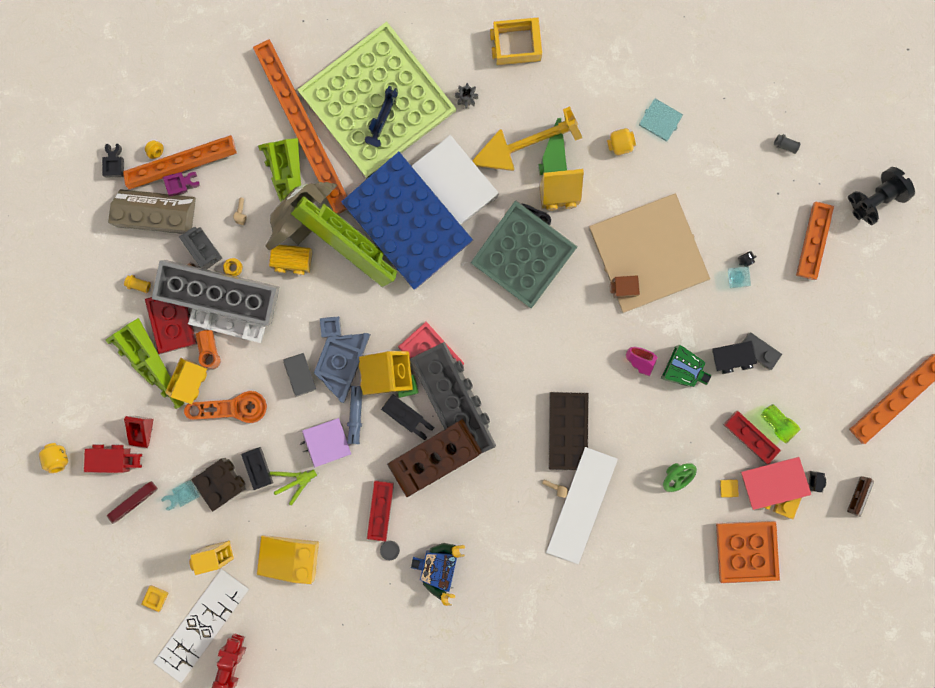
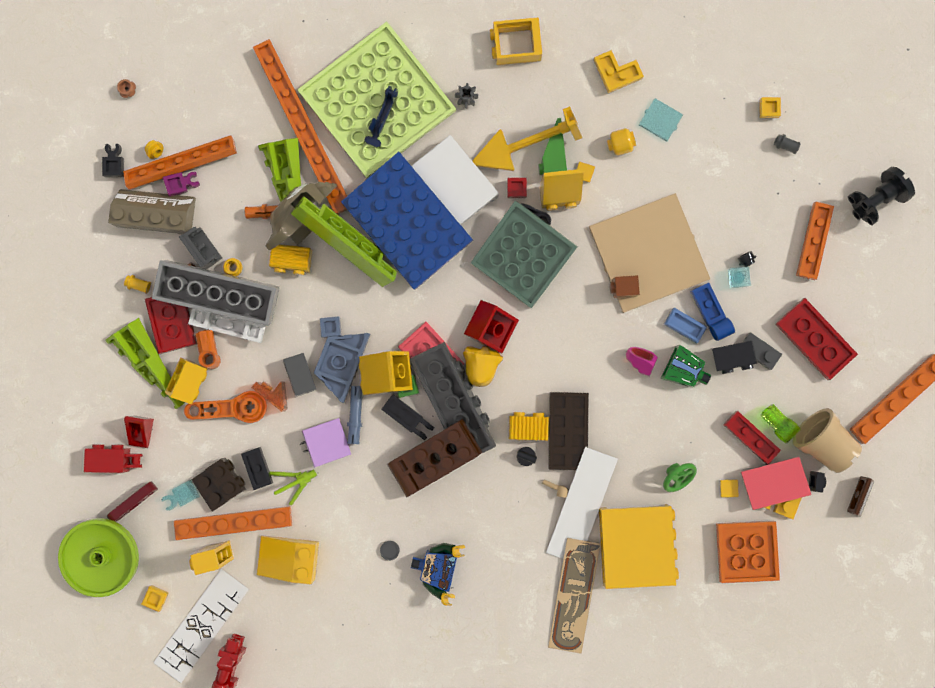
yellow head [39,443,68,473] -> none
tan hand [233,198,247,225] -> none
red plate [367,480,394,542] -> none
none -> lime dish [58,518,139,597]
none -> nougat plate [117,79,136,98]
none -> orange plate [174,506,292,540]
none -> orange pin [245,204,278,219]
none -> clear orange slope [251,381,288,412]
none -> yellow piece [463,346,503,387]
none -> red slope [464,300,519,354]
none -> red plate [507,178,527,198]
none -> yellow brick [508,412,549,441]
none -> black plate [516,447,537,466]
none -> sticker [548,538,600,654]
none -> yellow piece [577,162,595,183]
none -> yellow plate [593,50,644,94]
none -> yellow panel [599,504,679,589]
none -> medium blue tile [664,308,707,344]
none -> blue plate [690,283,735,341]
none -> yellow plate [759,97,781,118]
none -> red plate [775,298,858,380]
none -> tan piece [793,408,862,473]

